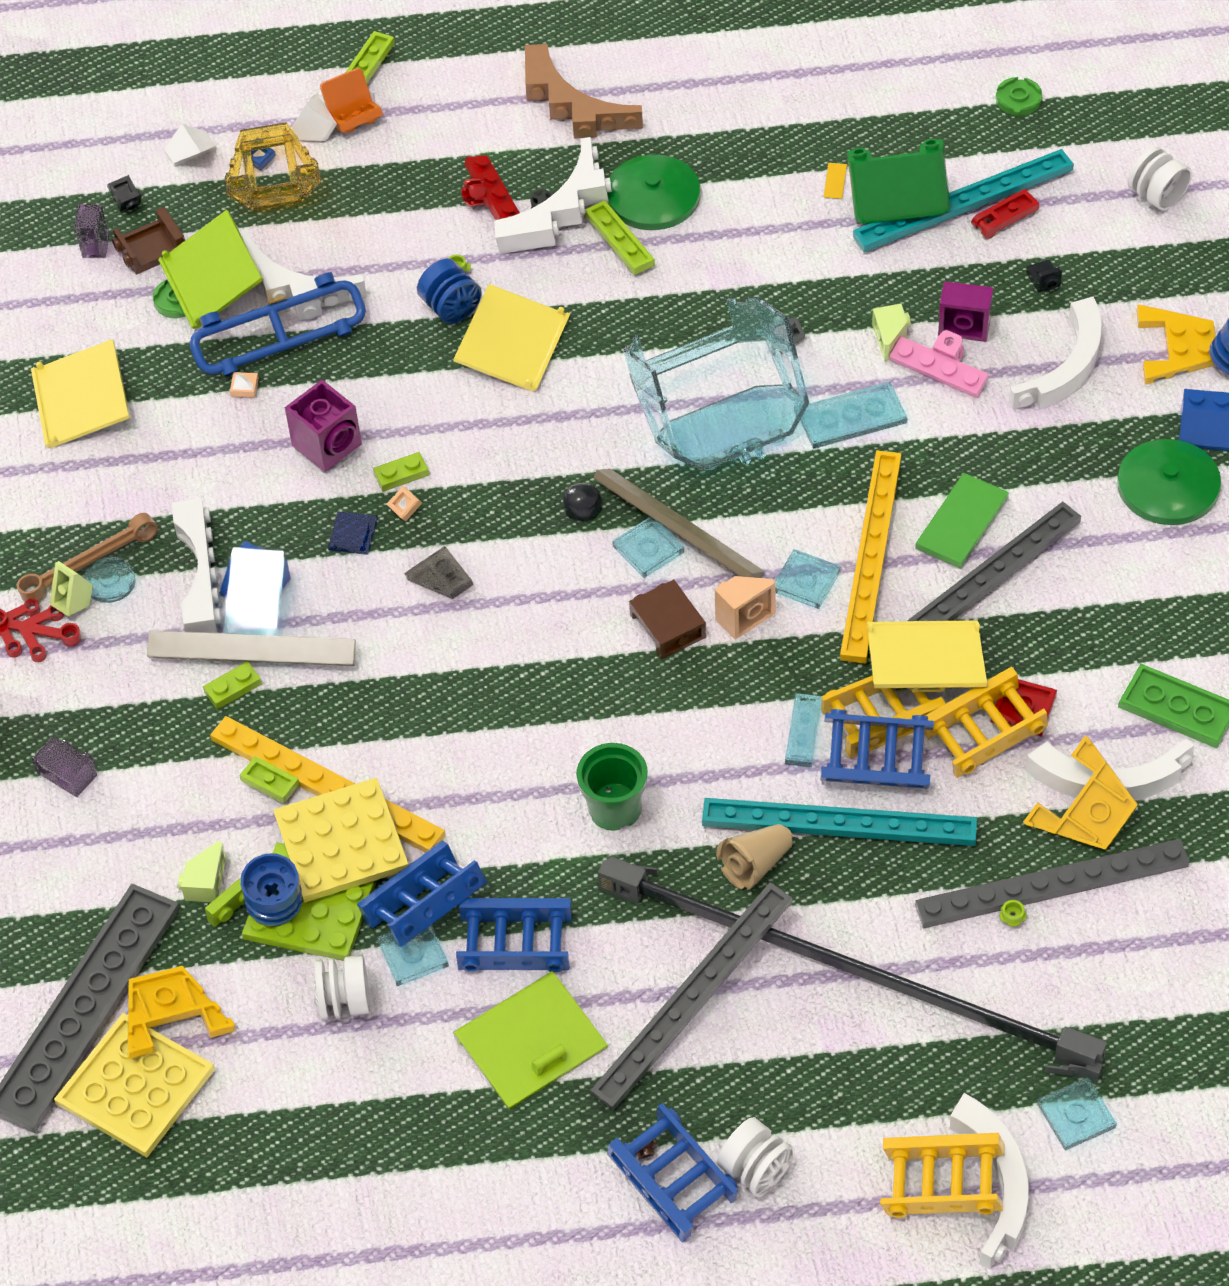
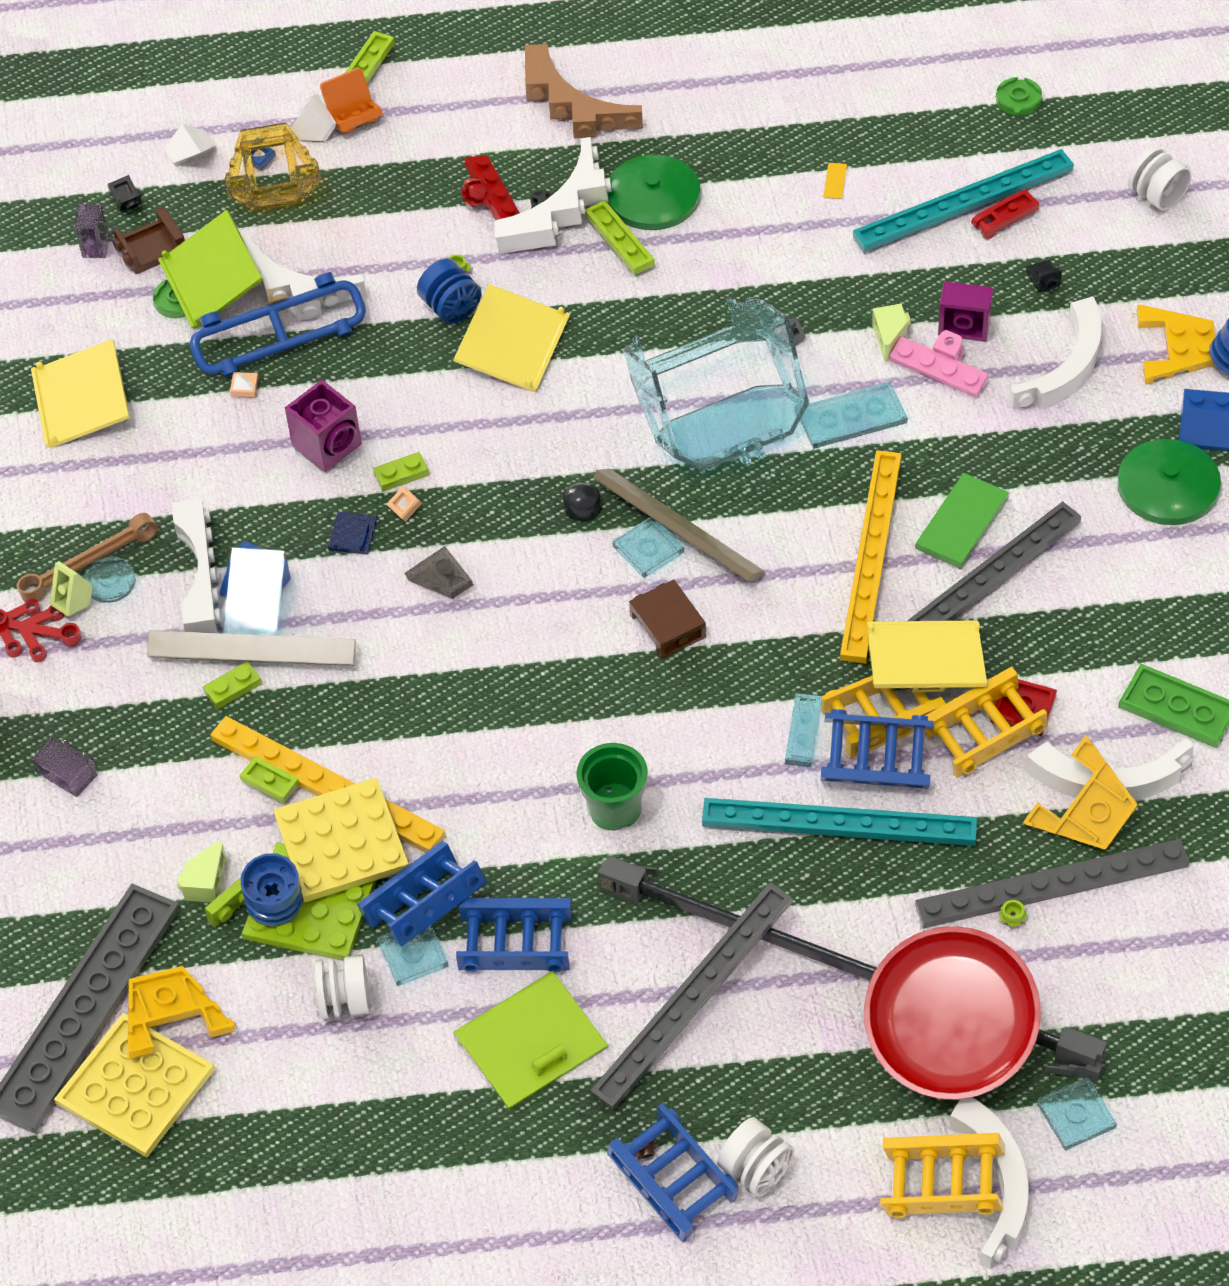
light nougat slope [715,576,776,640] -> none
tan cone [716,824,793,890] -> none
clear light blue tile [775,549,841,609] -> none
green windscreen [847,139,950,224] -> none
none -> dish [864,926,1041,1099]

